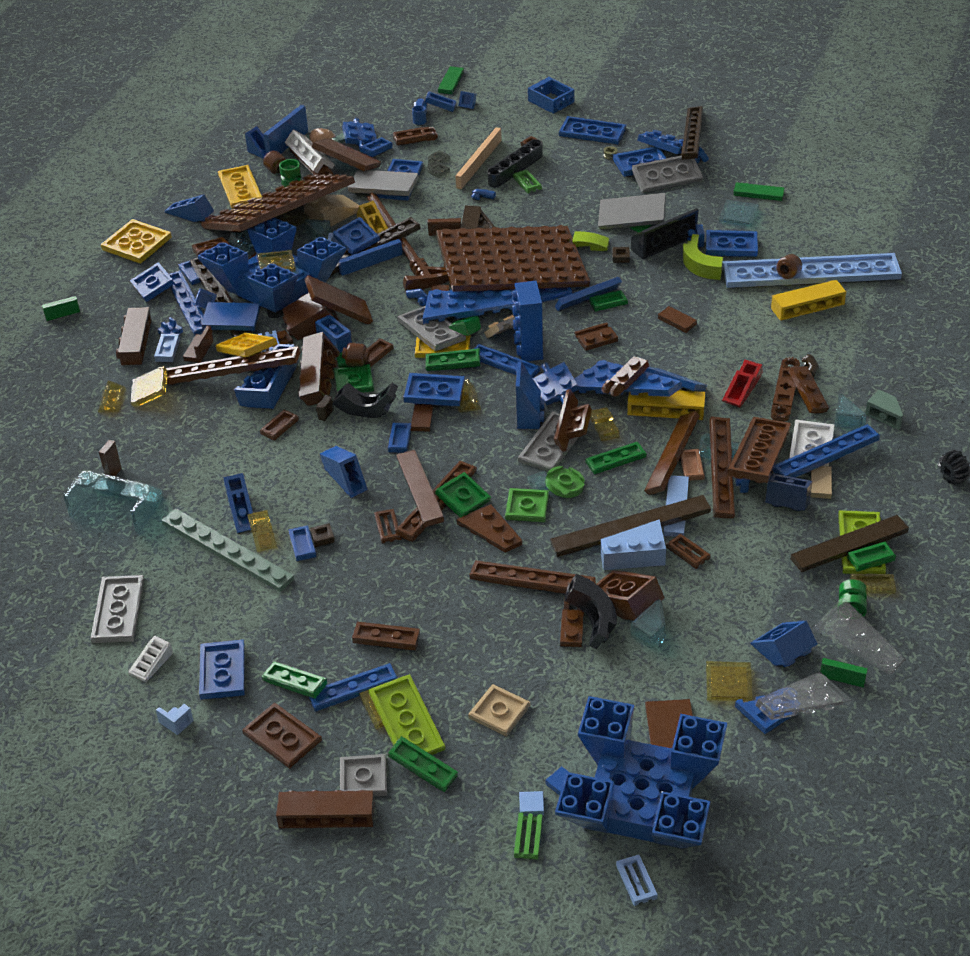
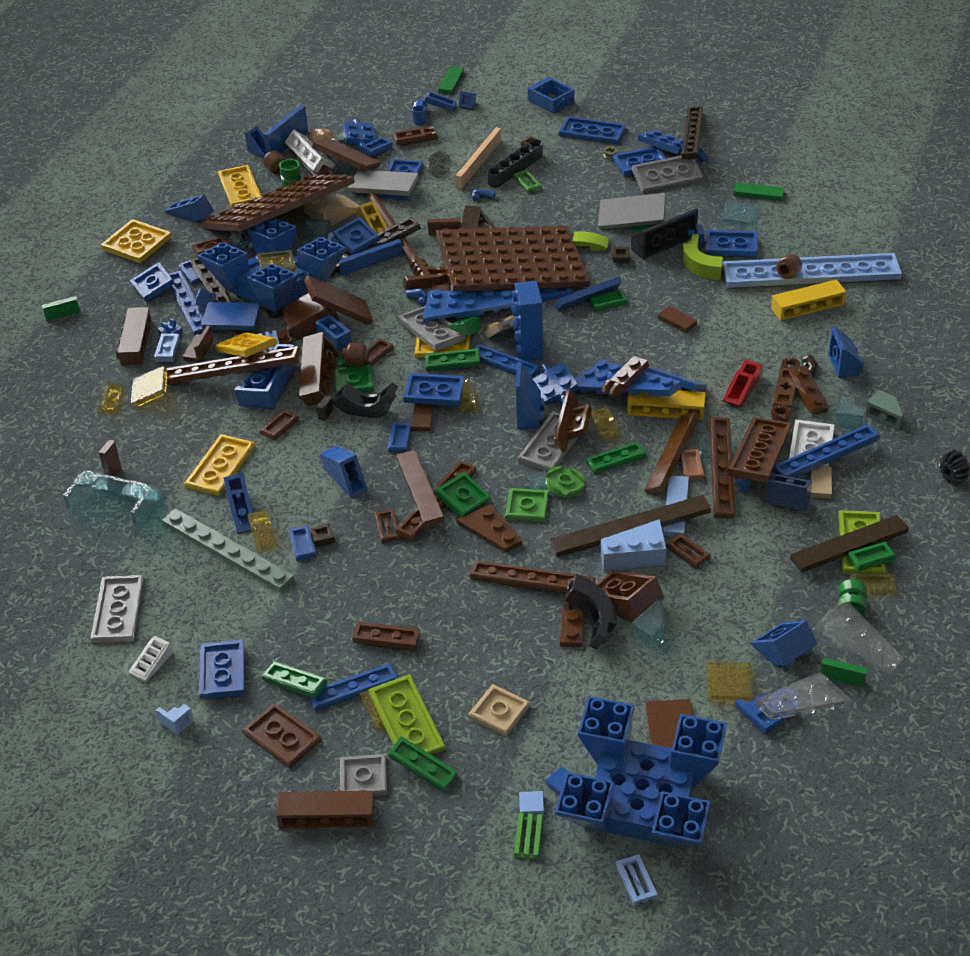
reddish brown plate [575,322,618,351] -> none
none -> yellow tile [184,434,255,496]
none -> blue slope [828,327,863,378]

